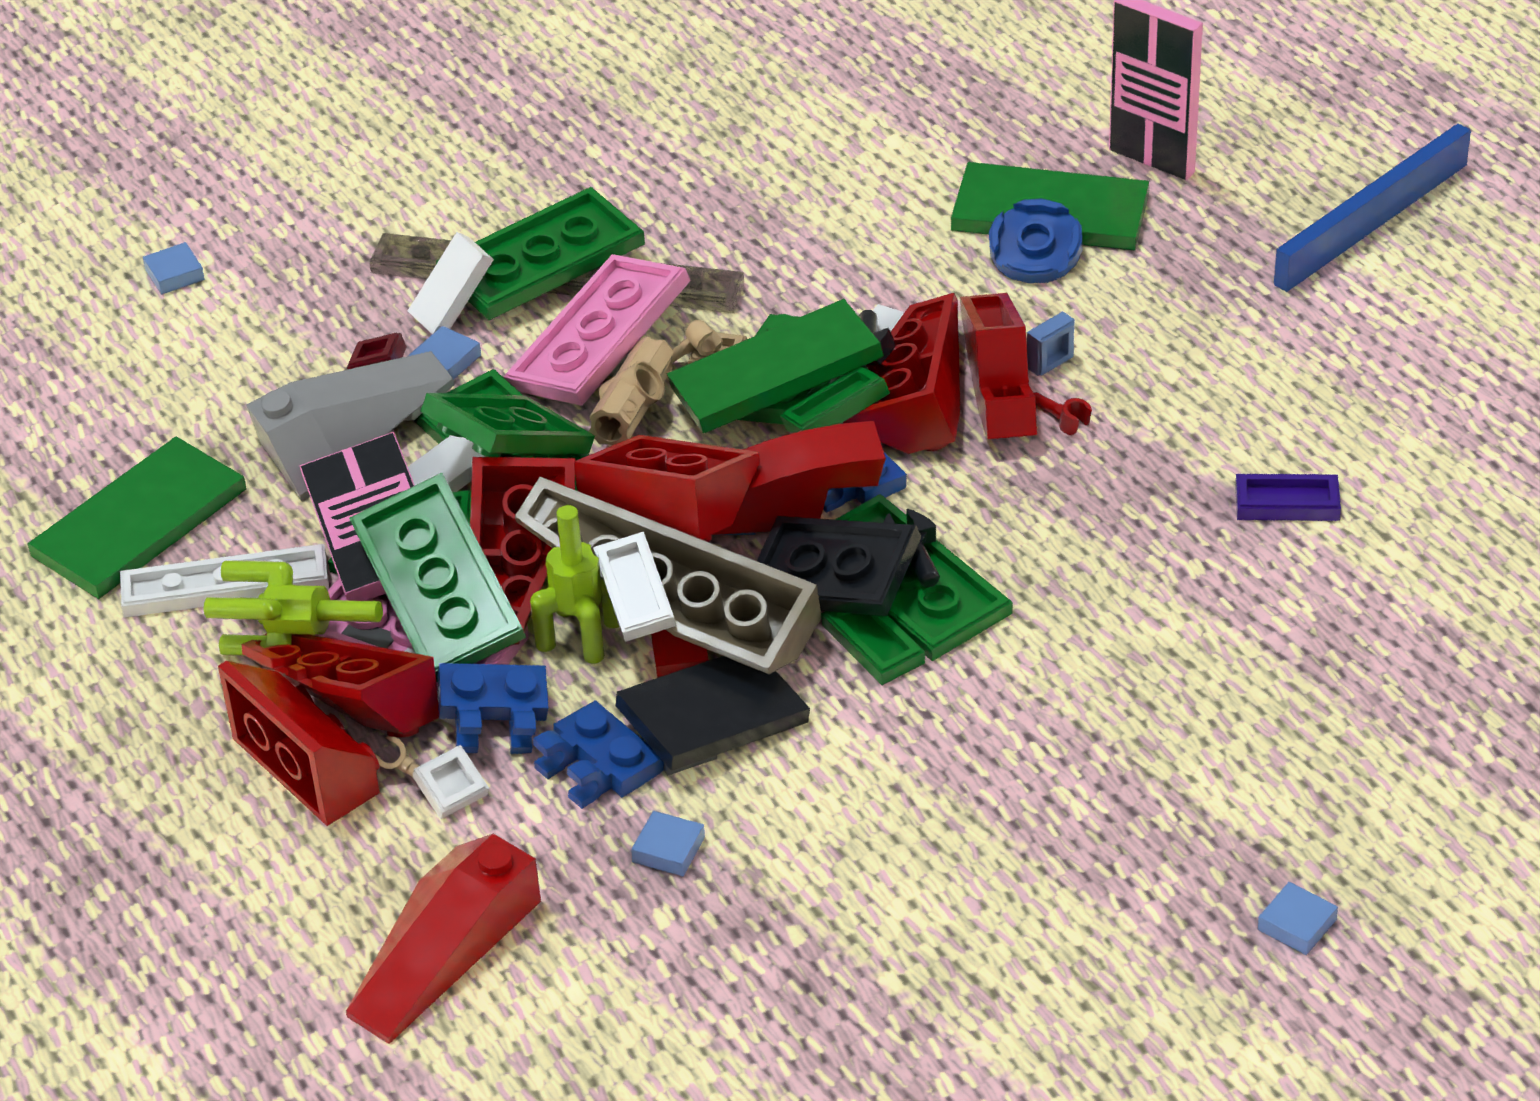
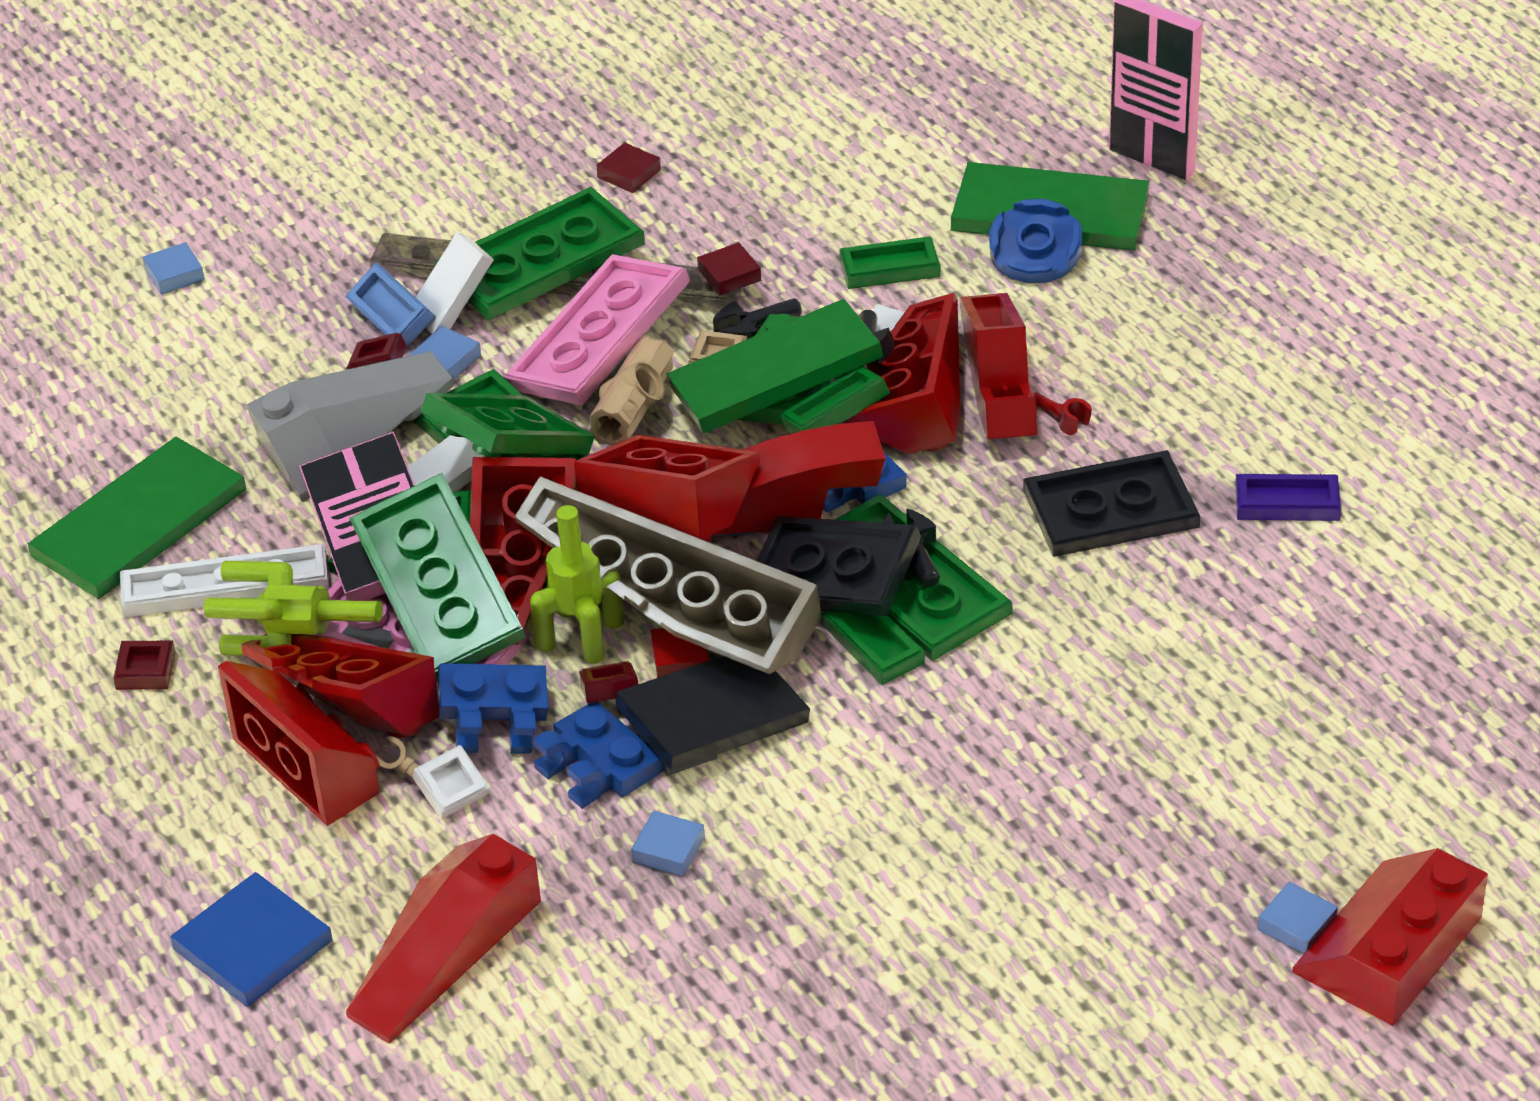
white tile [593,532,676,642] -> none
tan hand [672,320,723,363] -> none
medium blue tile [1027,311,1075,376] -> none
blue tile [1274,123,1471,292] -> none
none -> dark red tile [113,640,176,690]
none -> blue tile [170,872,333,1007]
none -> medium blue tile [345,262,436,347]
none -> dark red tile [579,661,638,704]
none -> dark red tile [596,142,661,193]
none -> dark red tile [697,242,762,296]
none -> black bar [713,298,802,339]
none -> green tile [839,236,941,289]
none -> black tile [1023,450,1200,557]
none -> red slope [1293,848,1488,1026]

